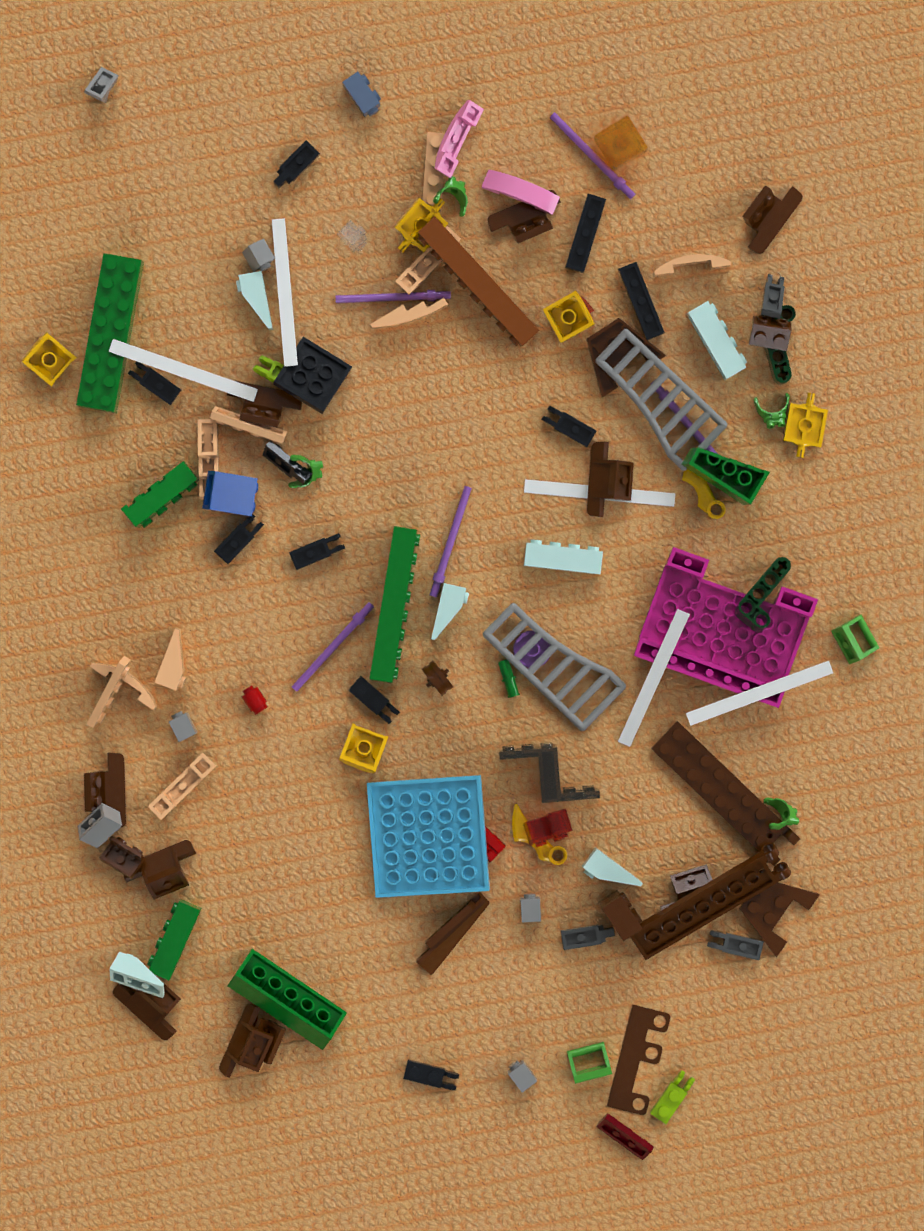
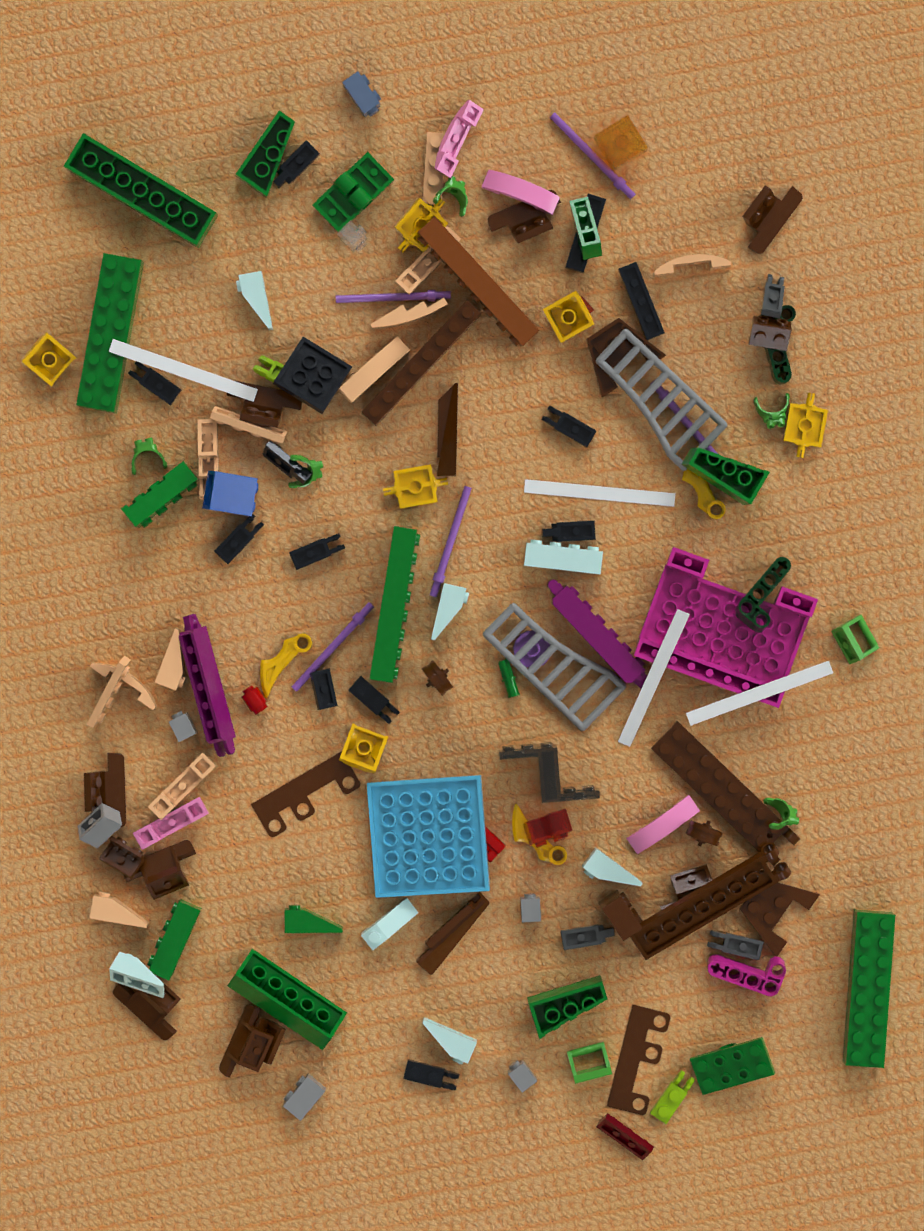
light grey slope [84,67,119,103] -> none
light grey brick [242,239,275,272] -> none
white sticker [272,218,298,367] -> none
reddish brown plate [587,441,634,517] -> none
light aqua brick [686,301,747,380] -> none
none -> green brick [64,133,218,249]
none -> light nougat slope [89,891,149,928]
none -> bright green helmet [131,438,168,475]
none -> bright pink slope [133,797,209,850]
none -> magenta hinge [179,614,236,757]
none -> green wedge [235,110,295,198]
none -> reddish brown piece [251,751,360,837]
none -> yellow piece [260,633,313,698]
none -> light grey brick [283,1073,326,1121]
none -> green slope [285,905,343,933]
none -> black plate [310,668,338,710]
none -> green plate [312,152,394,233]
none -> light nougat slope [338,336,410,403]
none -> light aqua slope [361,898,419,950]
none -> reddish brown brick [362,300,481,426]
none -> yellow plate [383,464,448,509]
none -> light aqua slope [423,1017,477,1064]
none -> reddish brown wedge [437,383,458,477]
none -> green wedge [527,975,608,1039]
none -> black hinge [542,521,596,542]
none -> magenta hinge [547,579,647,689]
none -> green slope [569,197,602,260]
none -> bright pink slope [626,795,700,854]
none -> reddish brown wheel [686,820,723,847]
none -> green plate [690,1037,775,1095]
none -> dark pink beam [707,954,786,996]
none -> green brick [842,909,896,1068]

